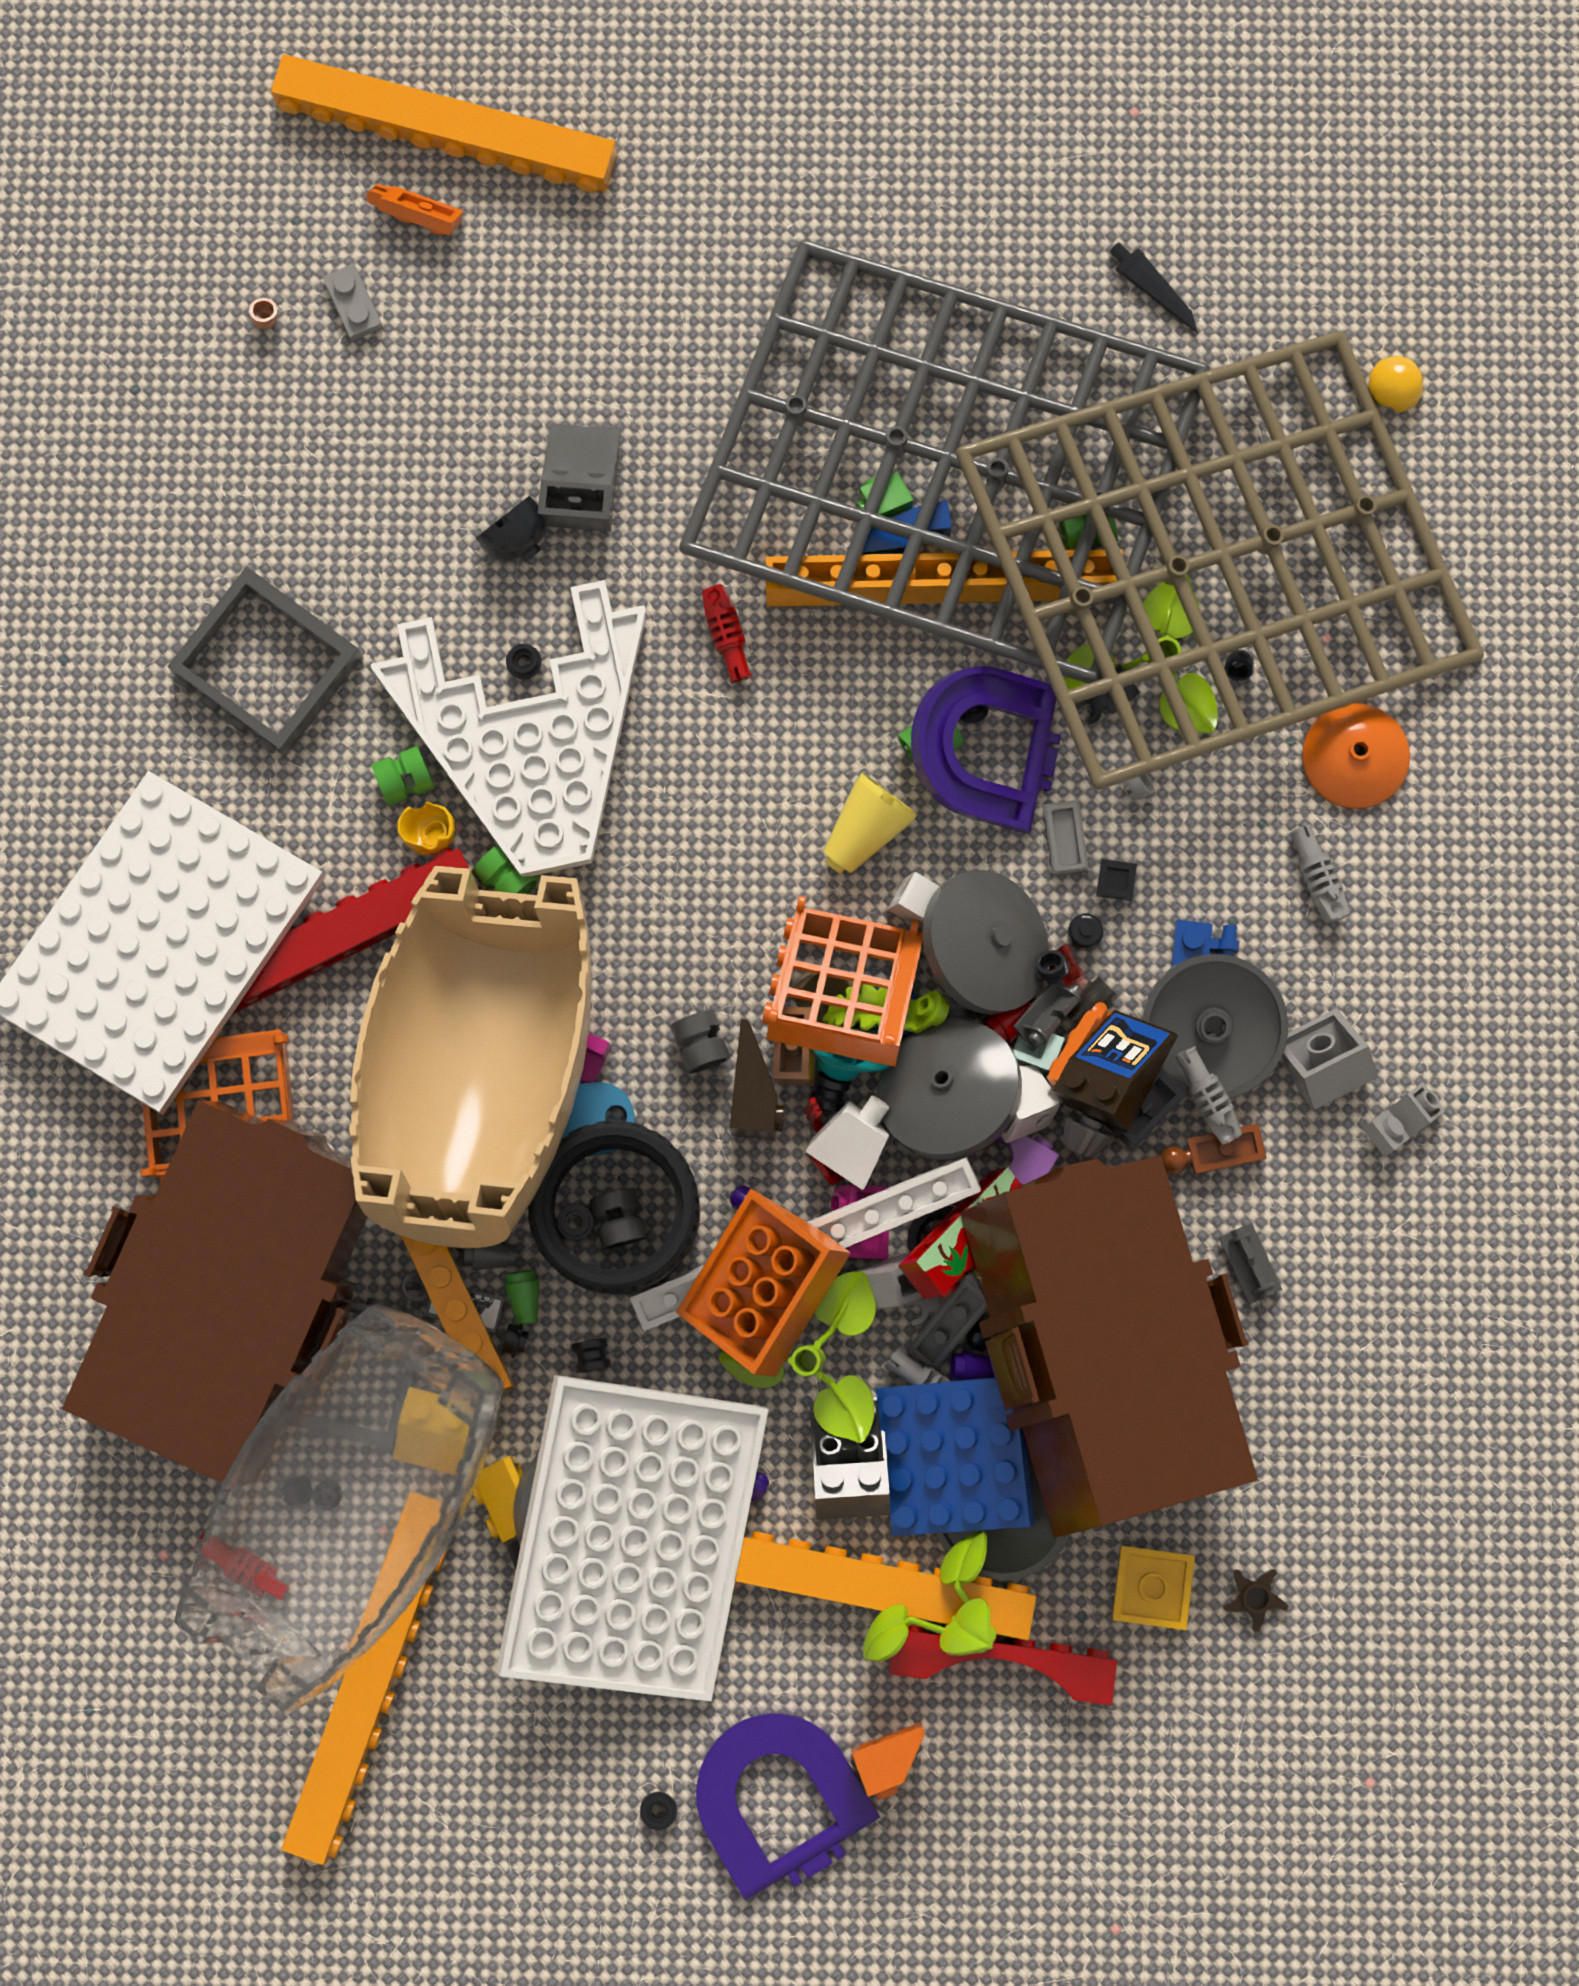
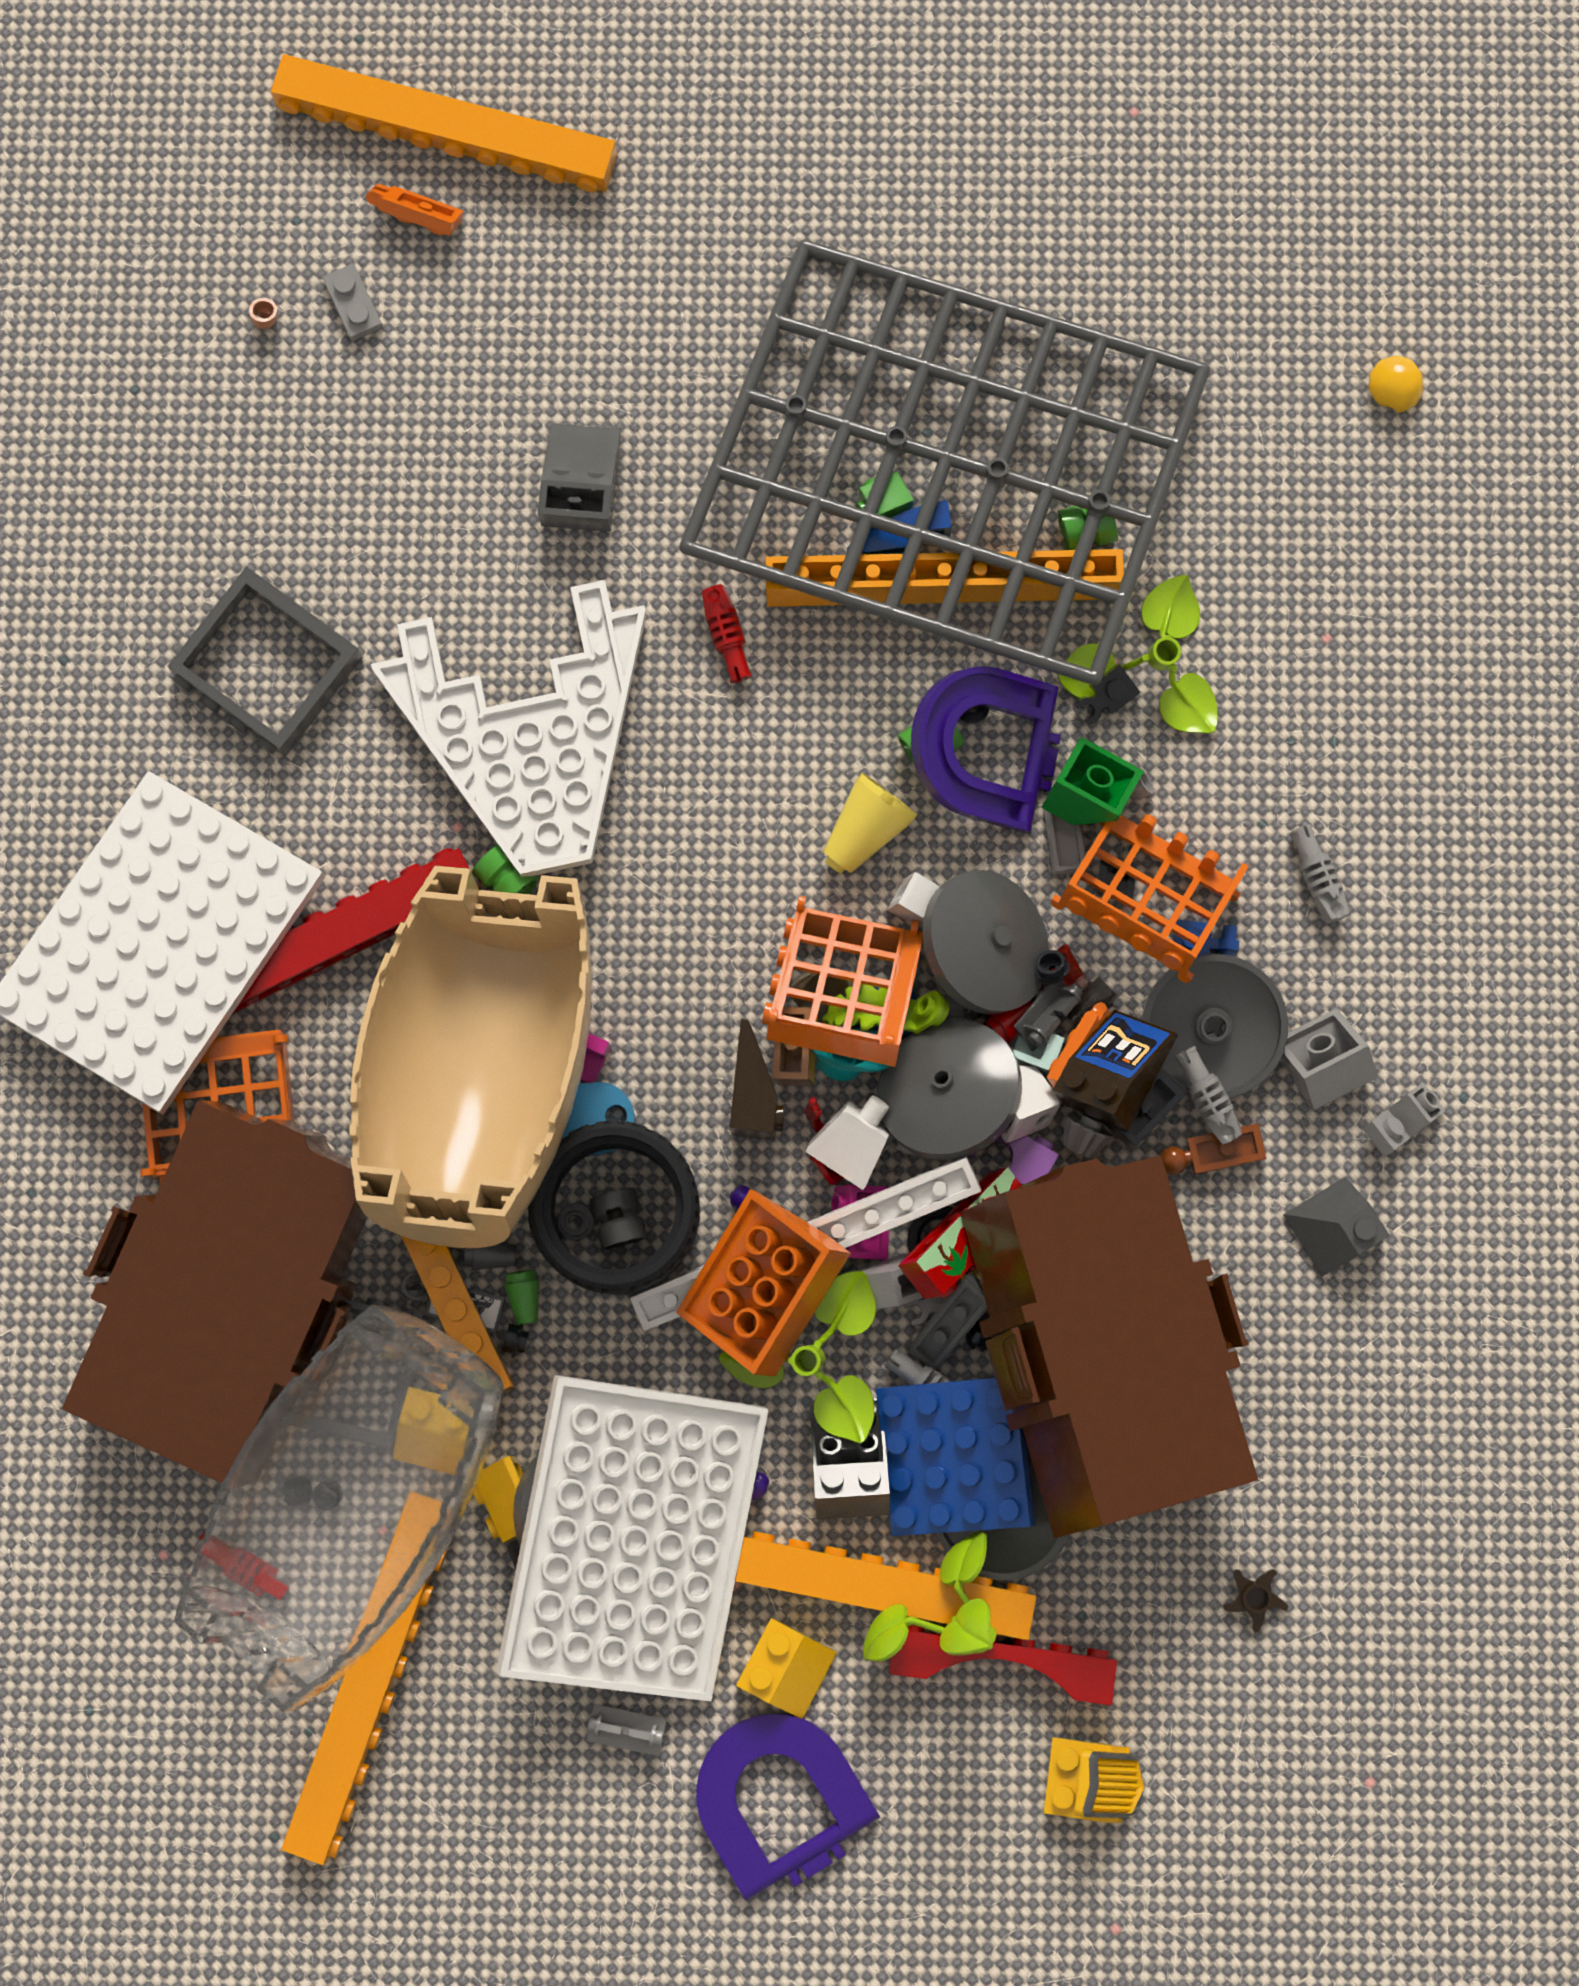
bright green wheel [371,745,435,807] -> none
yellow hair [397,801,456,855] -> none
black cylinder [475,495,546,562] -> none
black plate [506,644,542,680] -> none
black wheel [571,1338,612,1374] -> none
black plate [640,1792,677,1830] -> none
dark grey wheel [670,1010,731,1074] -> none
black wheel [809,1071,851,1111] -> none
orange slope [851,1722,925,1800] -> none
dark purple cone [950,1350,995,1381] -> none
dark tan bar [956,331,1484,790] -> none
black piece [1067,913,1104,951] -> none
black bar [1110,242,1198,334] -> none
yellow plate [1111,1546,1195,1630] -> none
dark grey hinge [1219,1223,1283,1305] -> none
black hinge [1224,649,1254,681] -> none
orange dish [1302,703,1410,809] -> none
none -> light grey hinge [586,1704,667,1756]
none -> yellow slope [736,1617,837,1719]
none -> green slope [1041,737,1144,825]
none -> yellow piece [1044,1737,1145,1823]
none -> orange window [1051,805,1249,983]
none -> dark grey slope [1283,1177,1390,1277]

